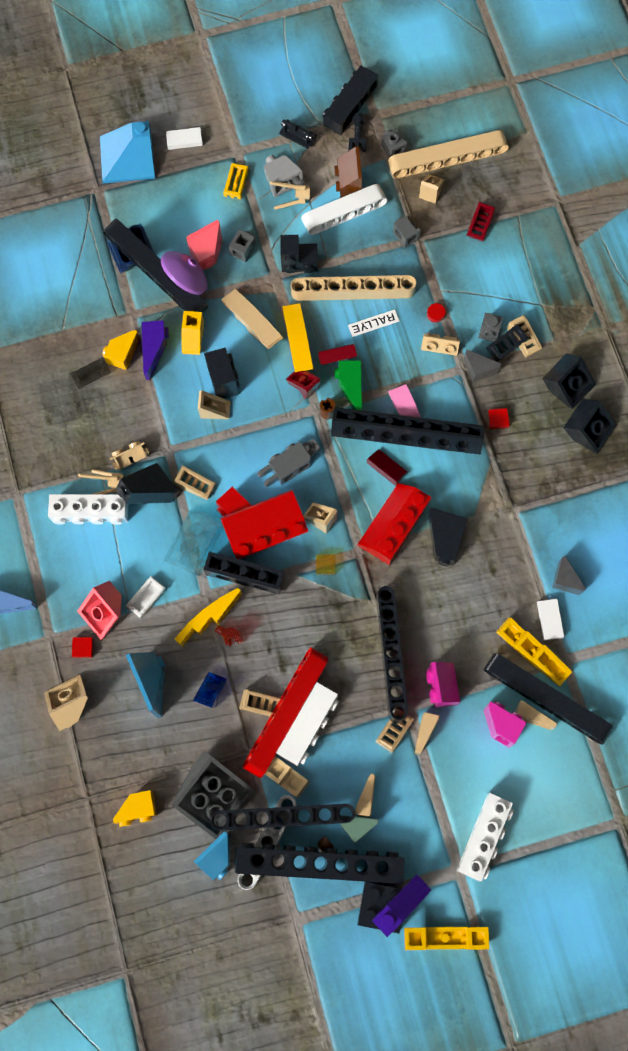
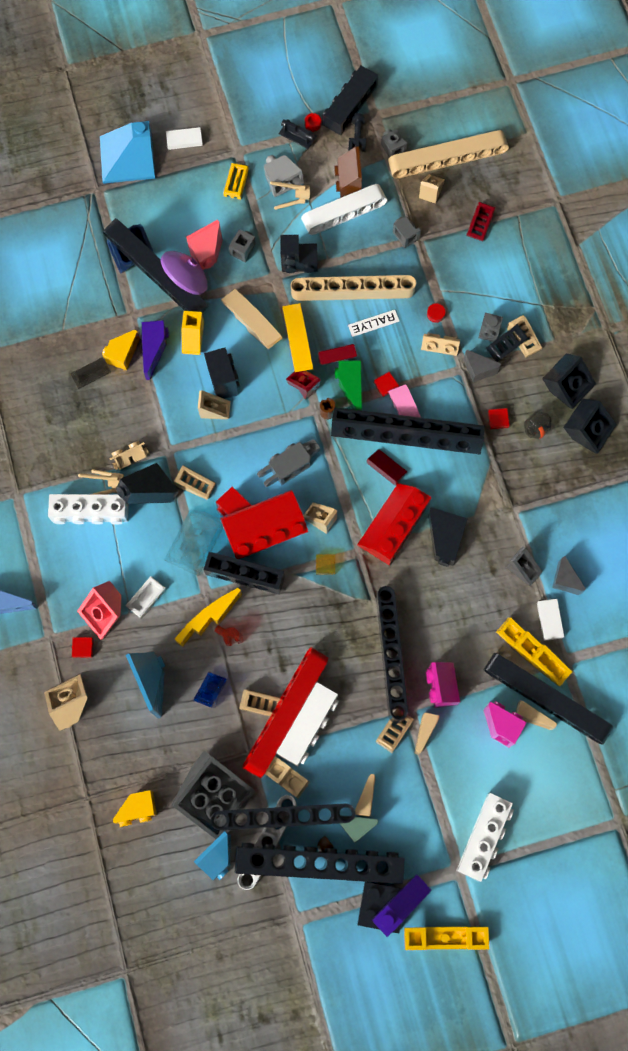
none -> red tile [304,113,322,132]
none -> red tile [373,372,399,397]
none -> flat silver slope [507,546,542,586]
none -> clear smoke head [524,411,552,439]

